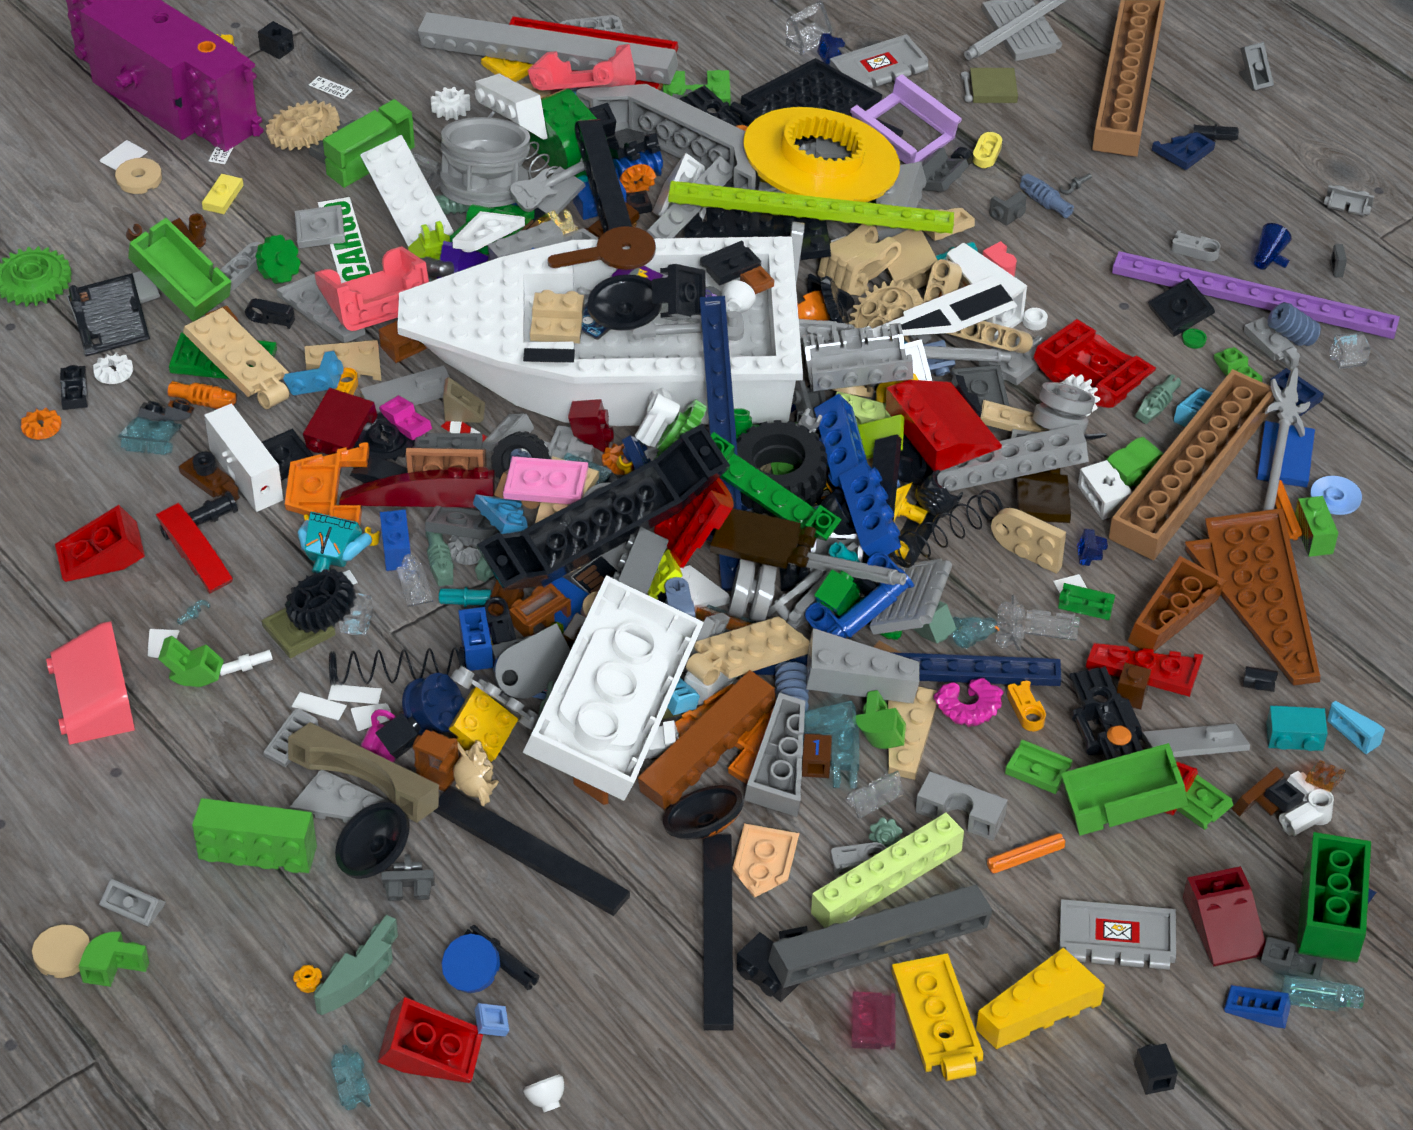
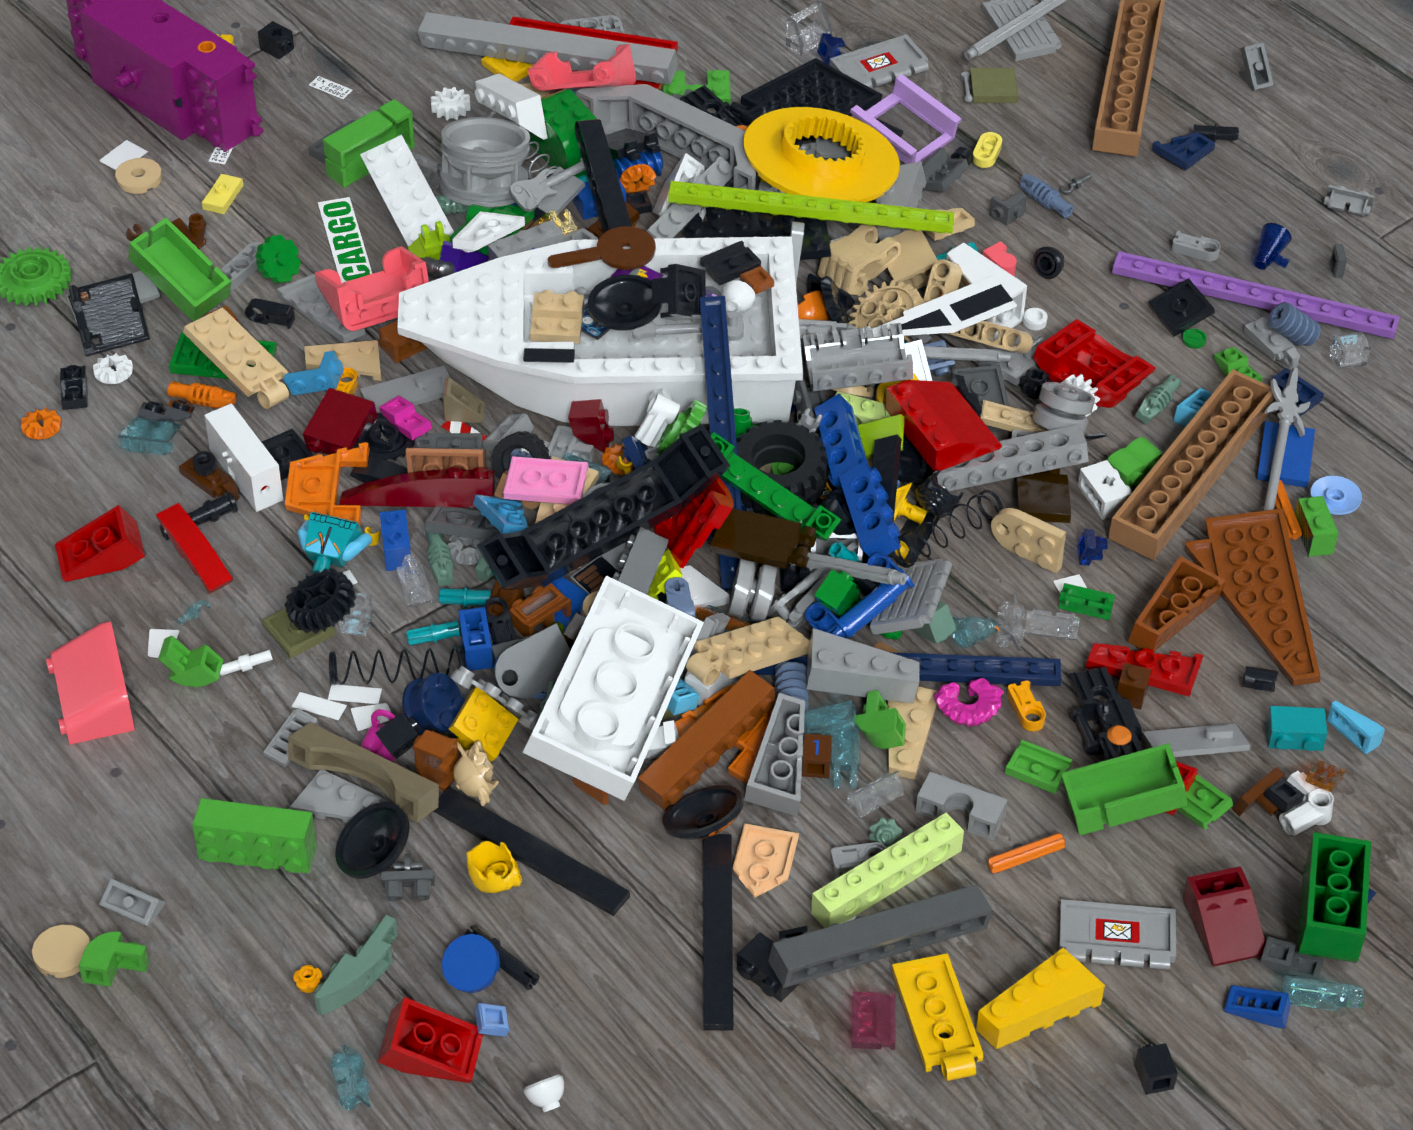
tan gear [266,100,340,151] -> none
light grey tile [295,205,345,248] -> none
black brick [589,102,617,138] -> none
none -> teal axle [406,620,461,646]
none -> yellow hair [466,841,522,893]
none -> black gear [1020,368,1052,399]
none -> black brick [1033,246,1064,279]

